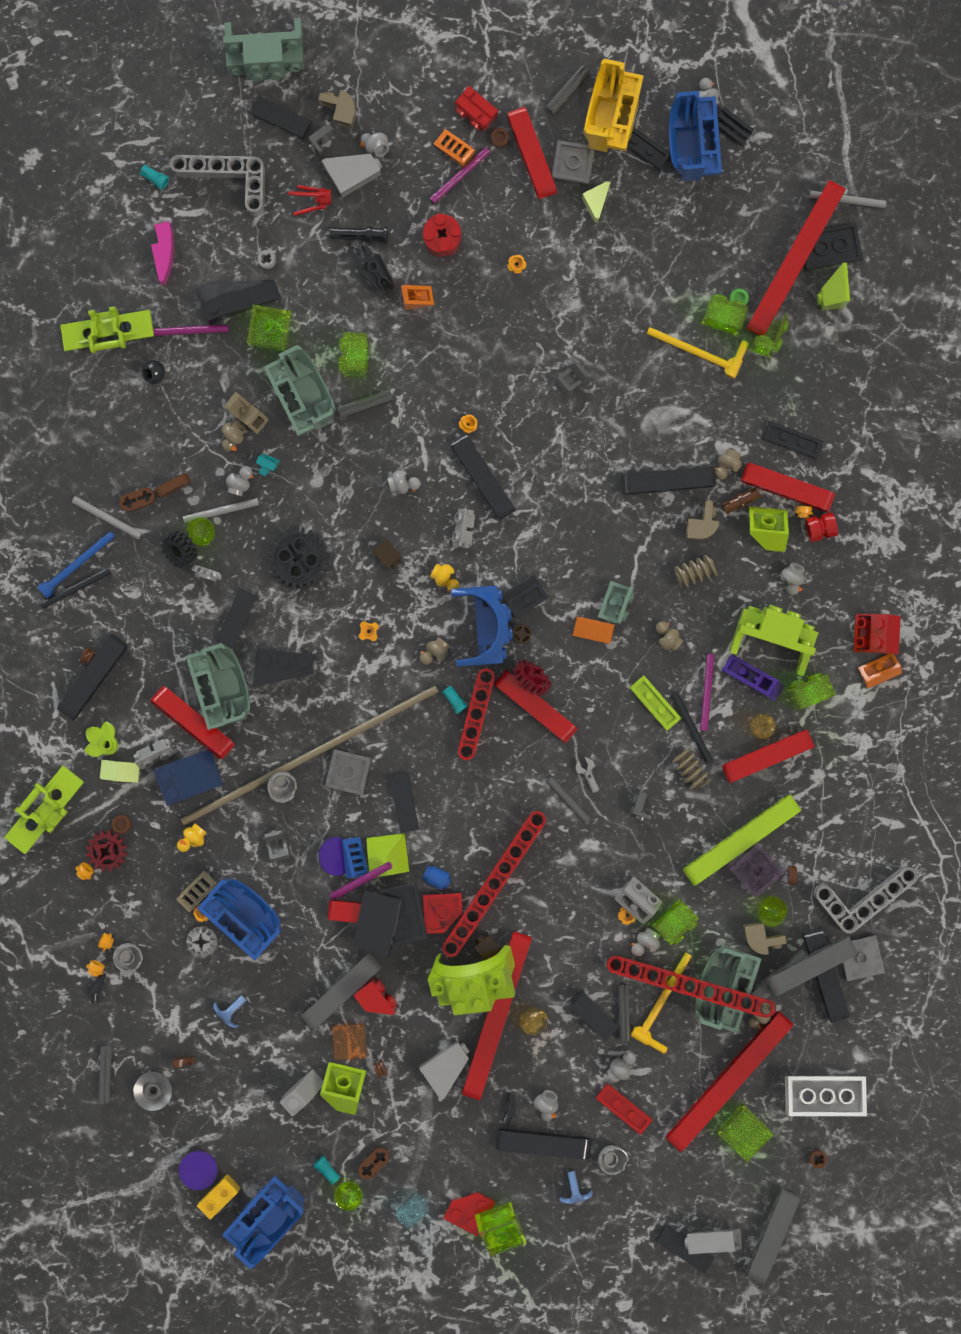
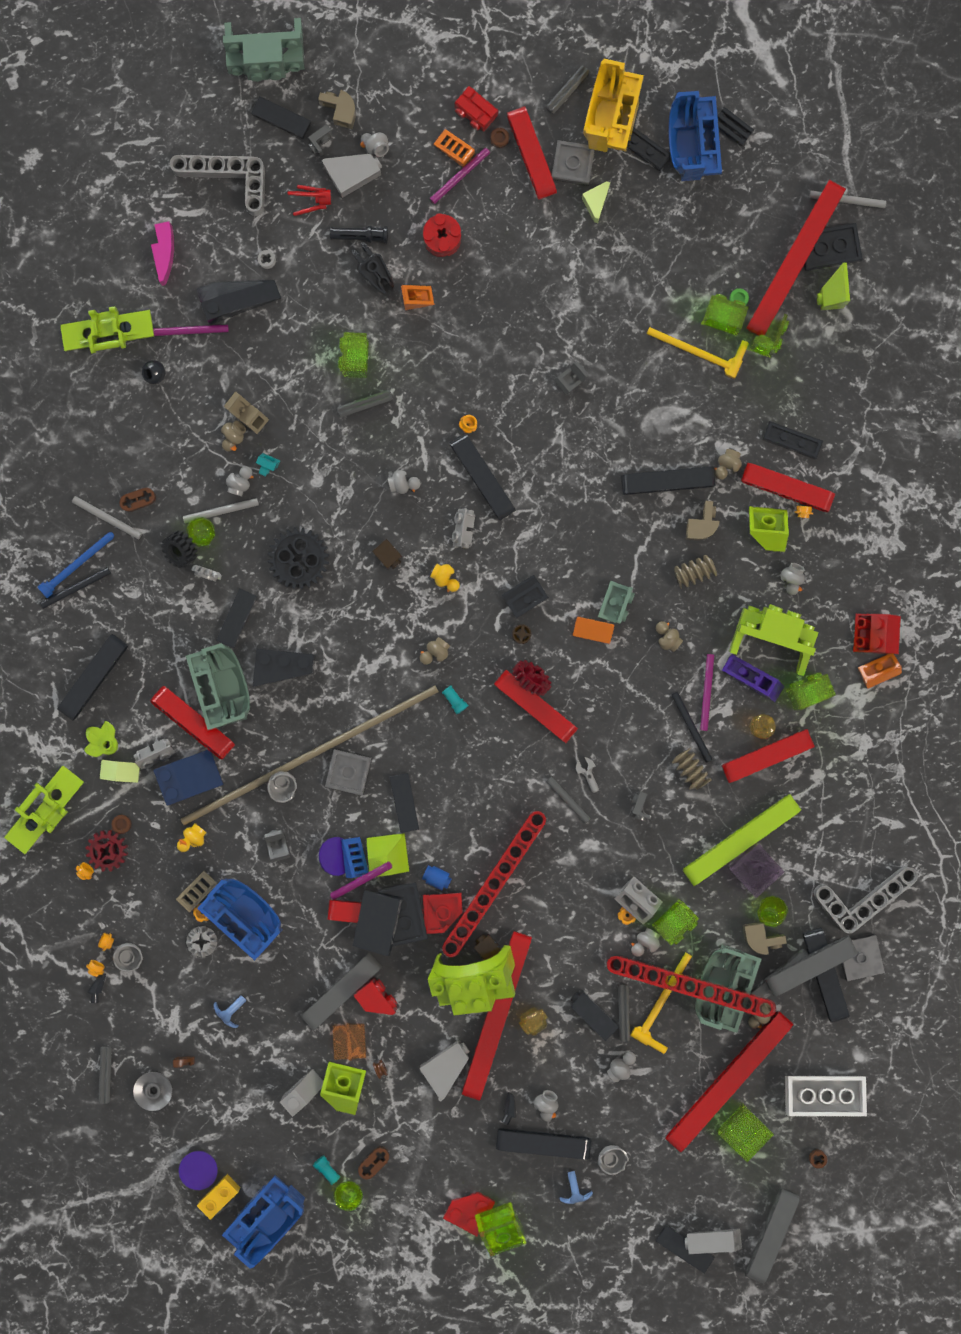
reddish brown bush [80,647,96,666] -> none
teal pin [139,164,169,190] -> none
reddish brown beam [155,473,191,499] -> none
clear neon green brick [247,304,293,352] -> none
sand green piece [263,345,336,437] -> none
light orange plate [359,621,379,641] -> none
clear light blue head [396,1192,429,1230] -> none
blue piece [451,586,513,667] -> none
red beam [458,668,495,760] -> none
light orange plate [507,255,526,274] -> none
red tile [595,1083,653,1135] -> none
lime tile [629,675,682,731] -> none
light grey animal [699,78,720,106] -> none
reddish brown pin [722,487,761,514] -> none
reddish brown tile [787,866,797,885] -> none
red wheel [805,512,838,543] -> none

